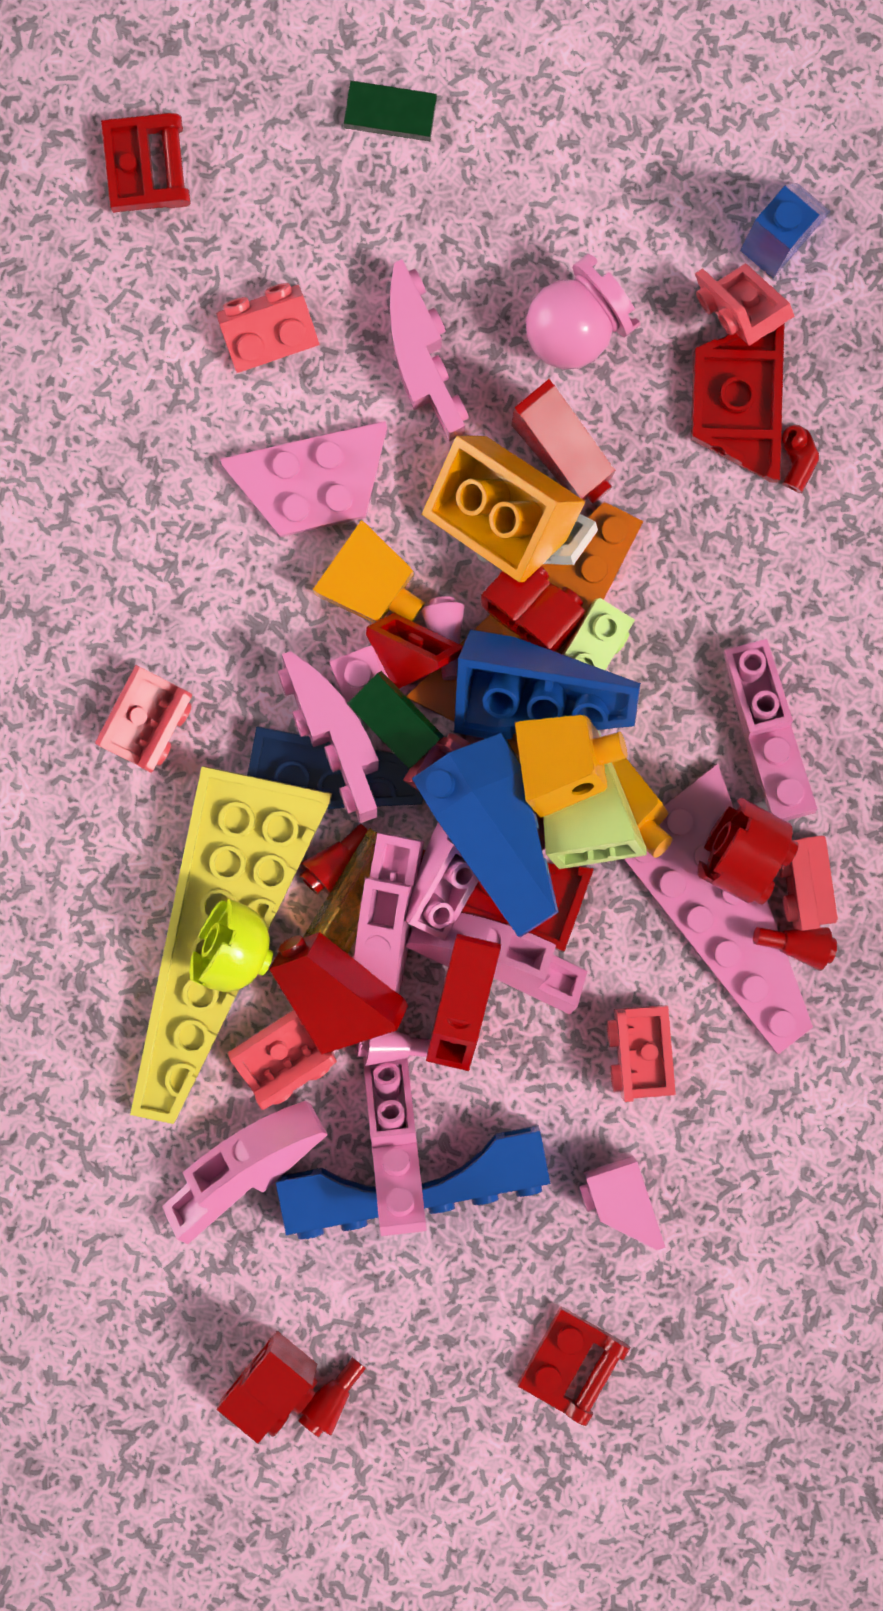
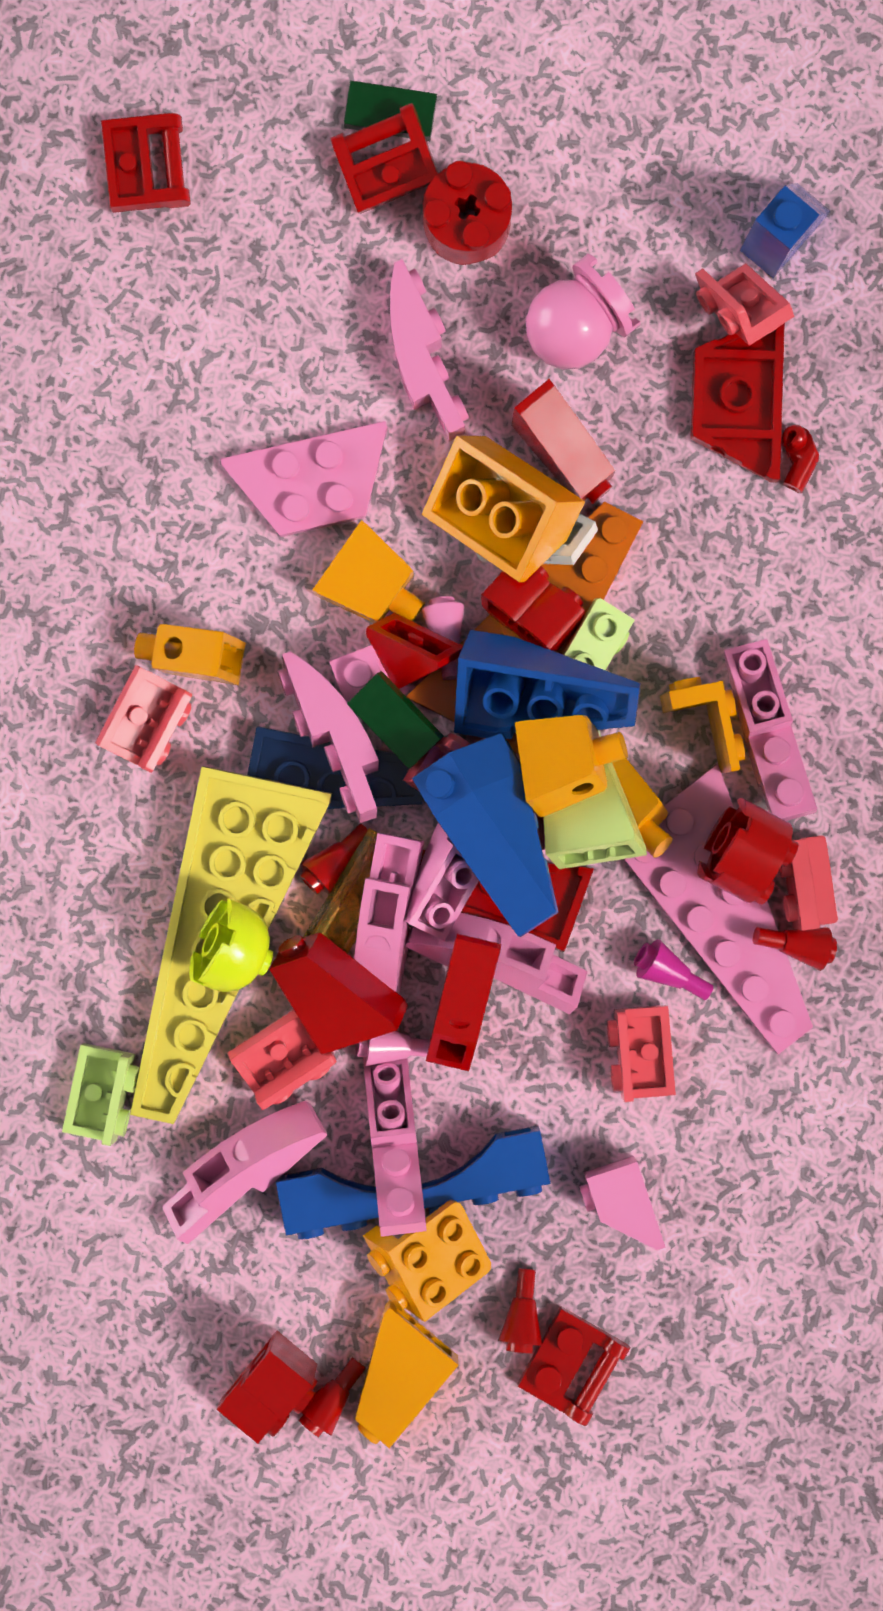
coral bracket [216,283,320,373] -> none
none -> yellowish green bracket [62,1043,139,1146]
none -> light orange torso [134,624,246,686]
none -> red plate [330,103,439,214]
none -> light orange slope [355,1300,459,1449]
none -> light orange bracket [363,1200,491,1322]
none -> red brick [423,161,512,265]
none -> red cone [498,1268,542,1354]
none -> dark pink cone [634,939,714,1000]
none -> light orange bracket [660,677,745,773]

